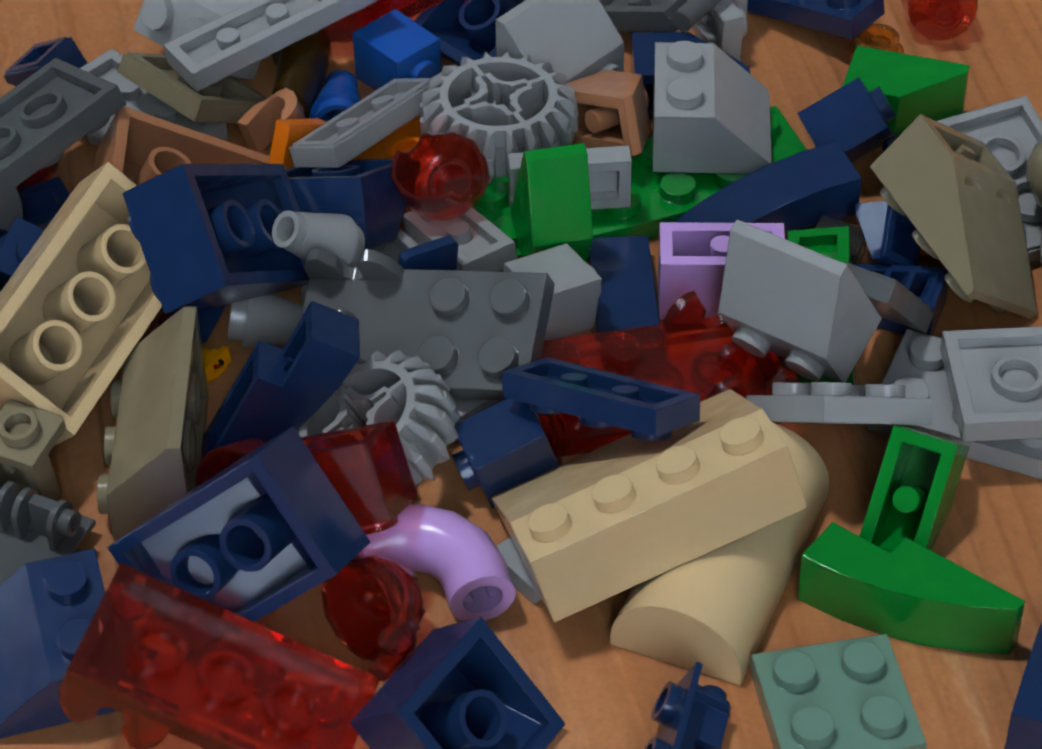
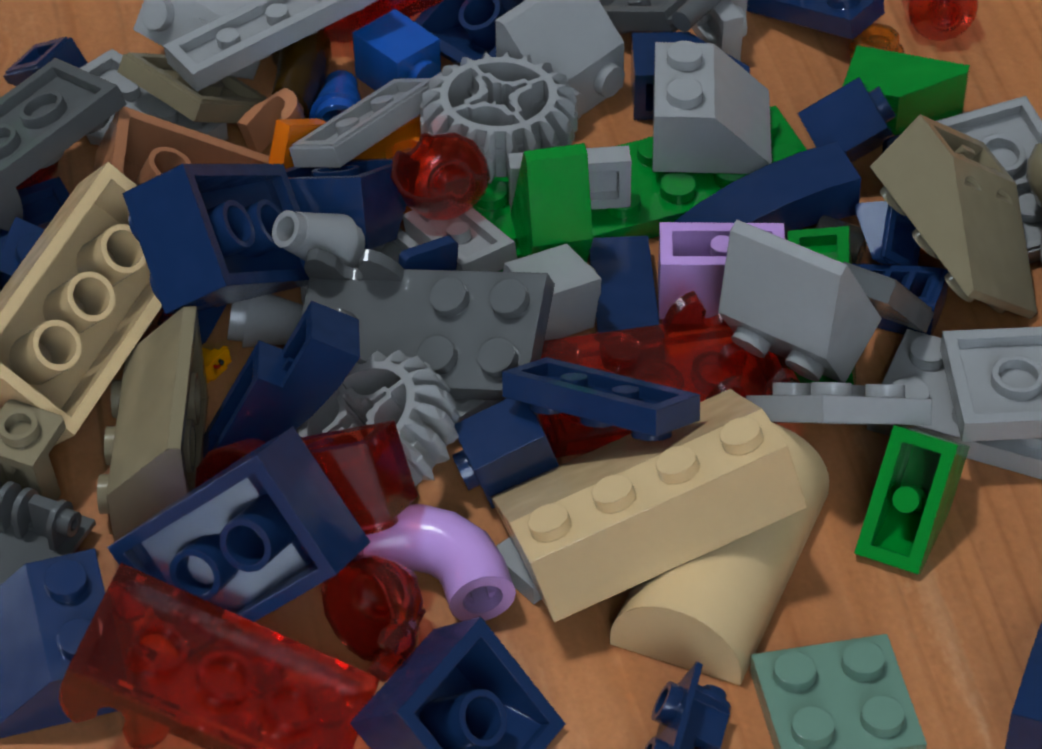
nougat slope [567,70,651,156] -> none
green slope [798,522,1025,654] -> none

